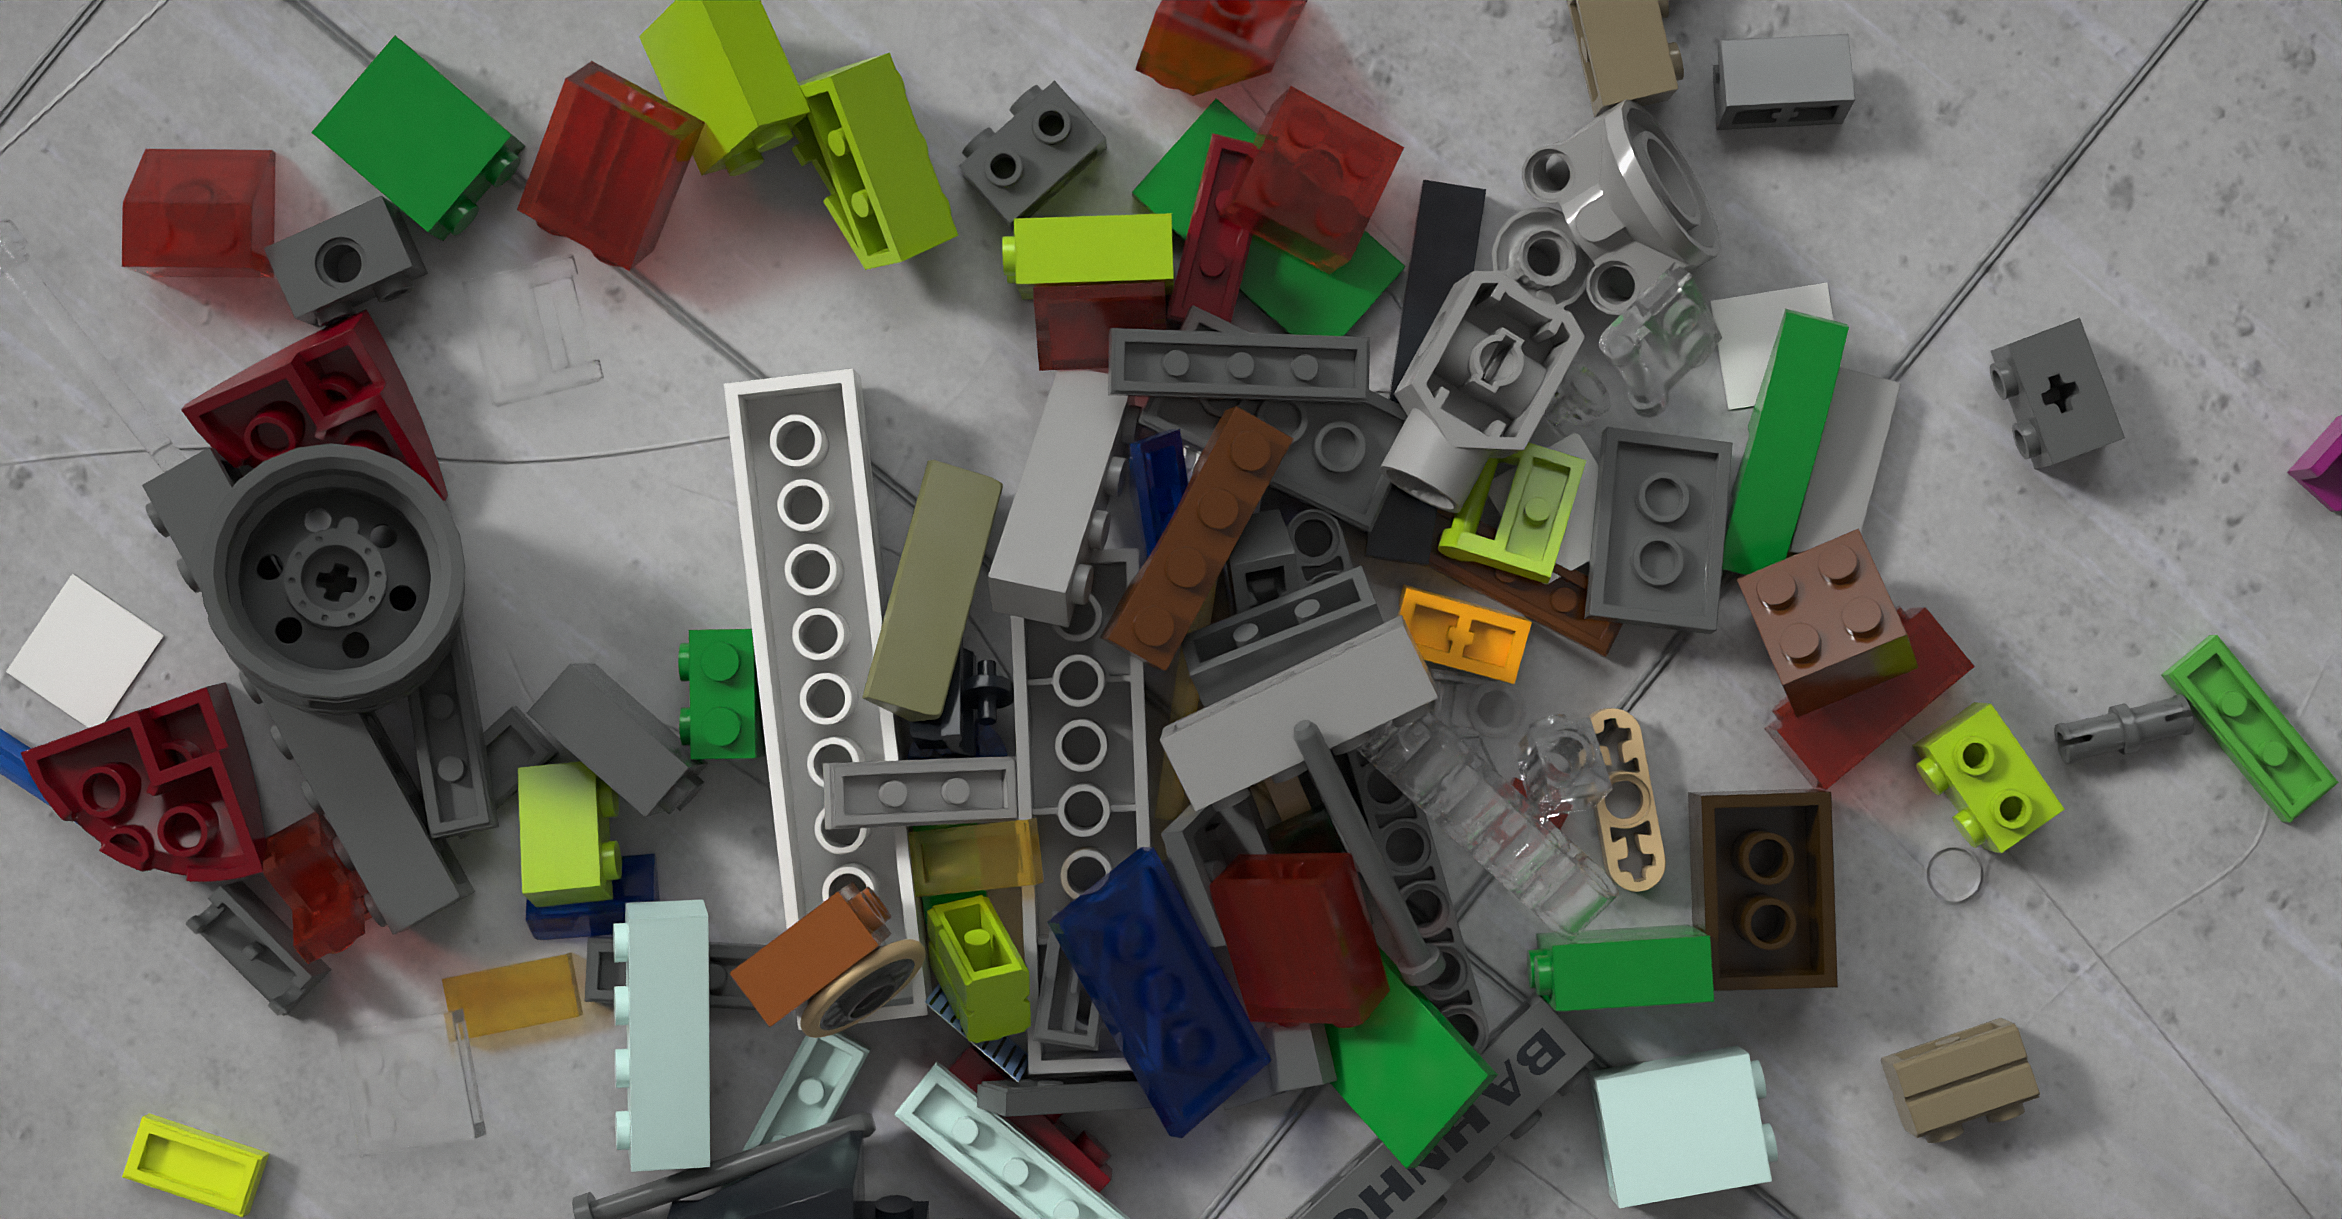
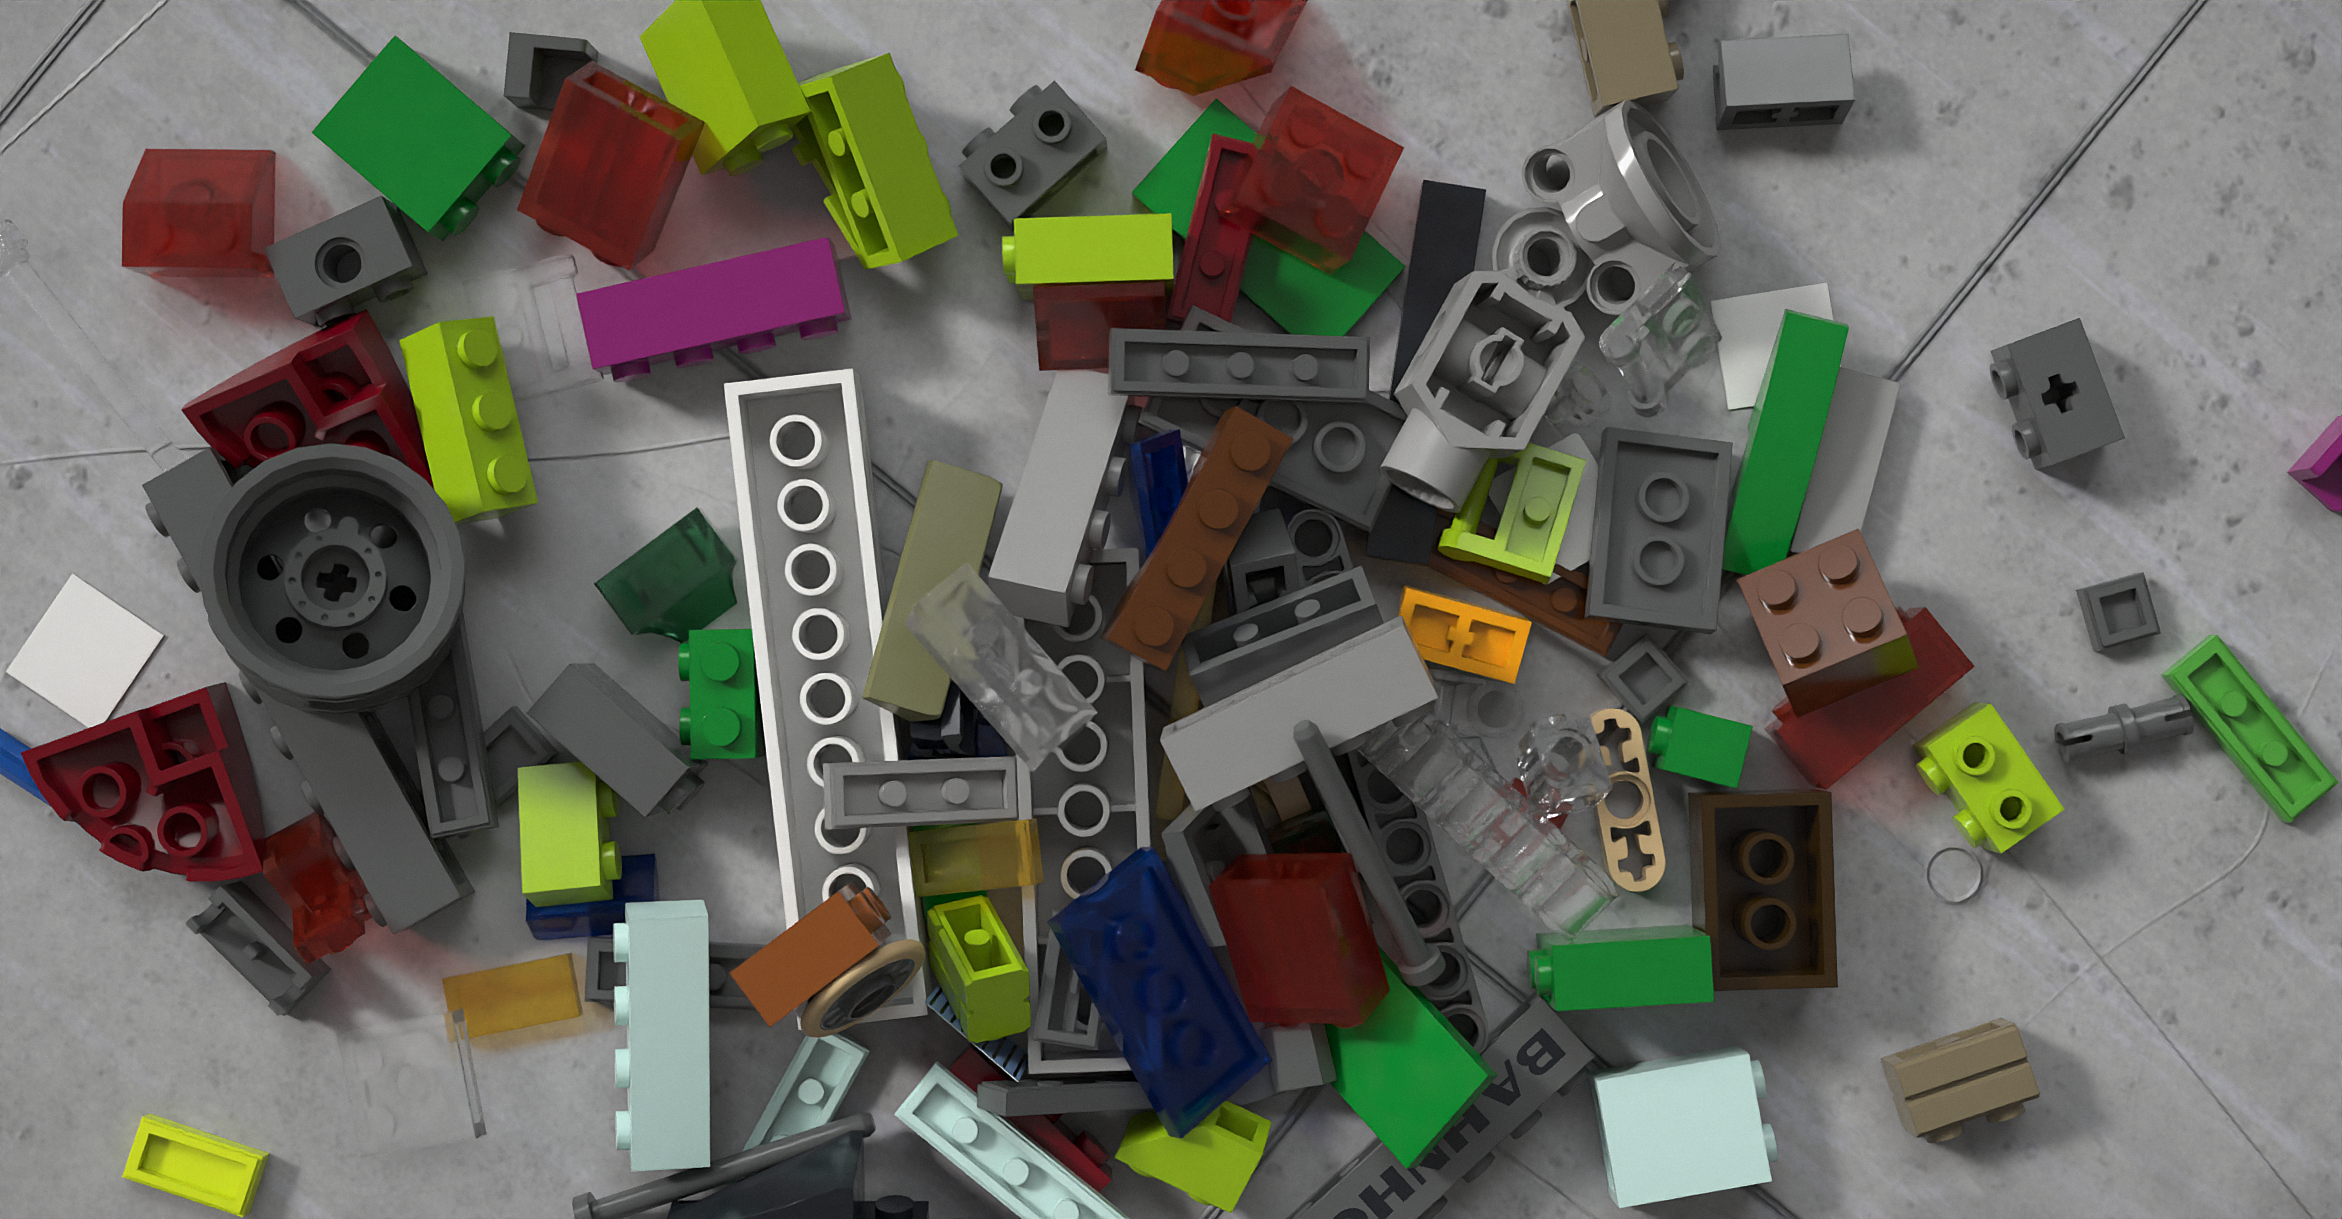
none -> lime brick [399,316,538,525]
none -> dark grey panel [503,32,598,114]
none -> magenta brick [576,237,852,382]
none -> clear green slope [594,507,738,643]
none -> clear brick [904,562,1098,772]
none -> lime slope [1115,1094,1272,1213]
none -> dark grey tile [1597,634,1690,724]
none -> green brick [1647,706,1753,788]
none -> dark grey tile [2076,572,2161,651]

